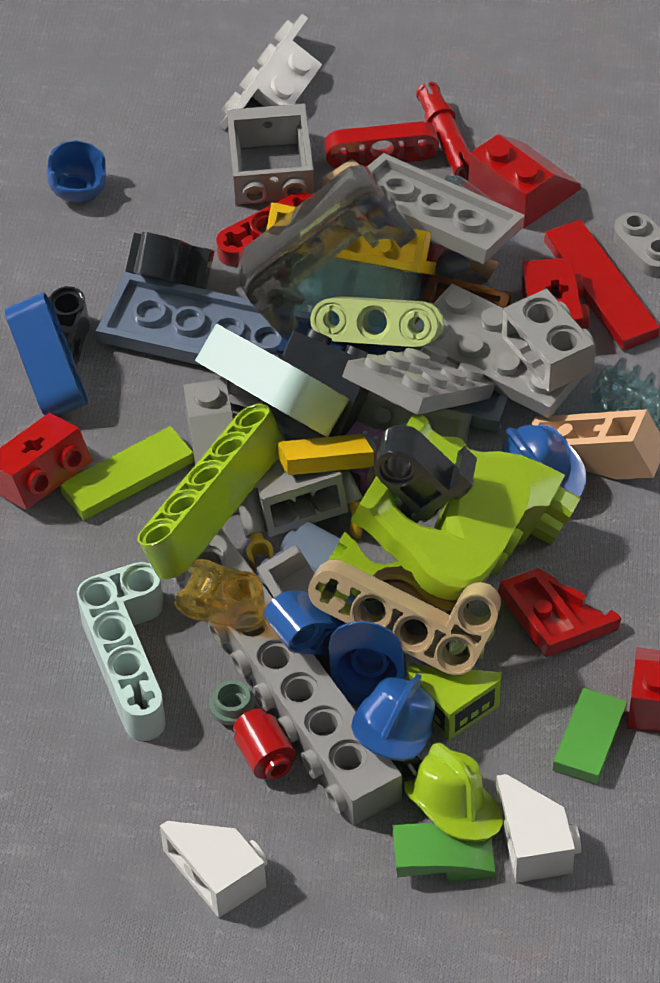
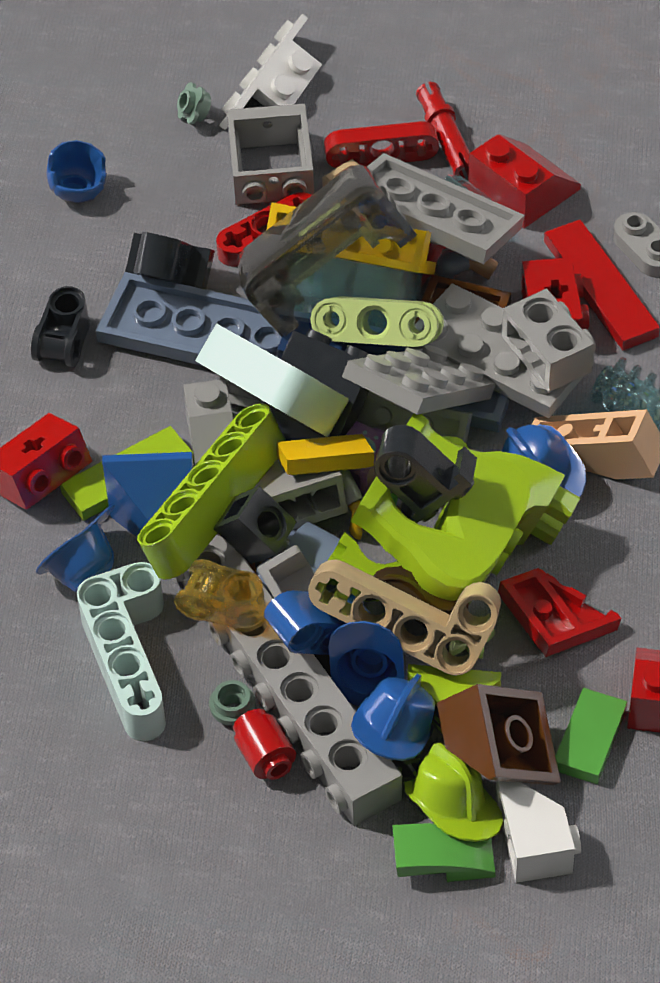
blue beam [5,292,88,416] -> none
white slope [160,821,267,918] -> none
none -> blue piece [36,504,115,593]
none -> blue slope [102,452,193,538]
none -> sand green plate [177,82,211,125]
none -> black brick [214,486,297,564]
none -> reddish brown slope [437,684,561,785]

